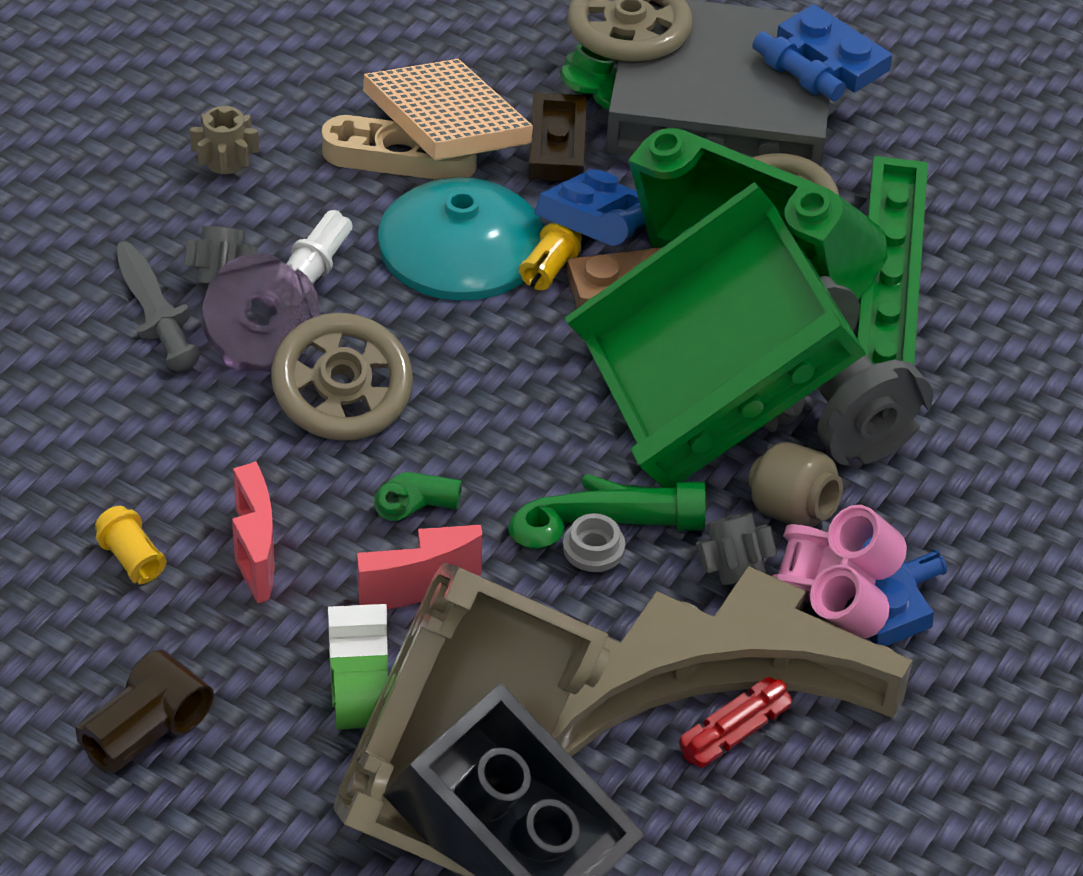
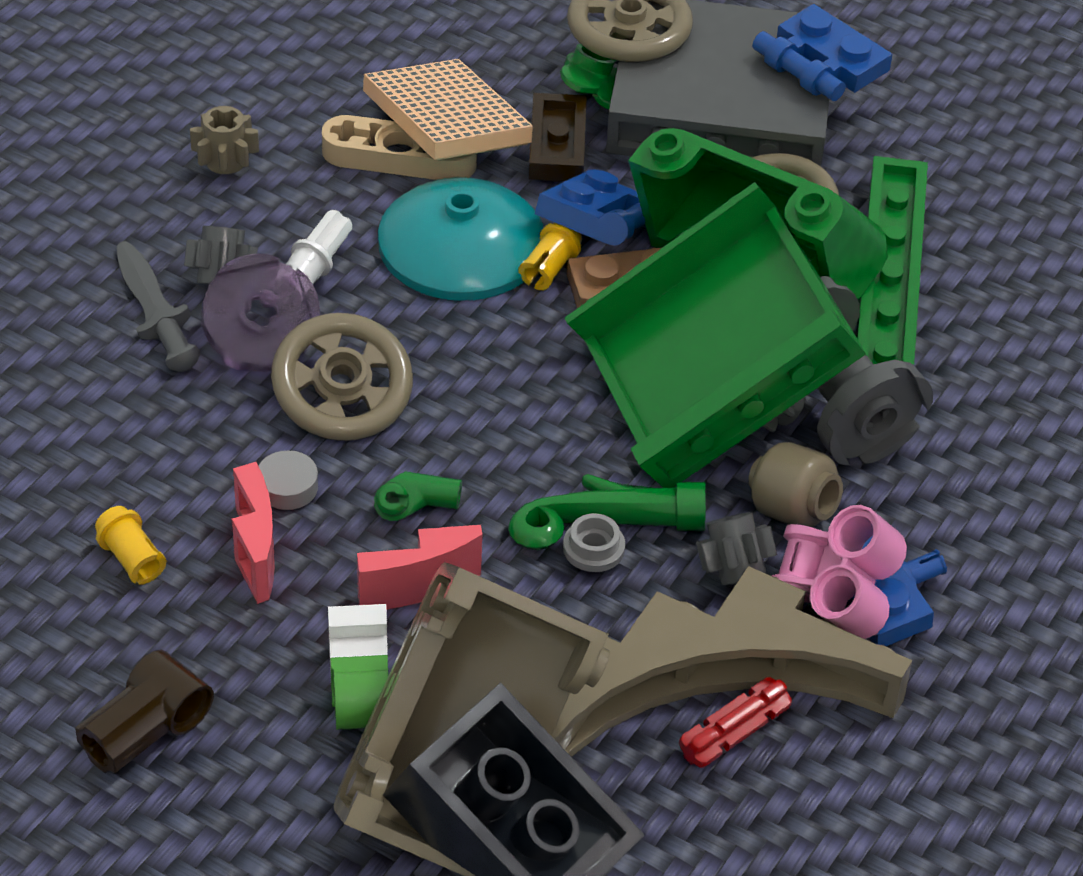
none -> light grey tile [258,450,318,510]

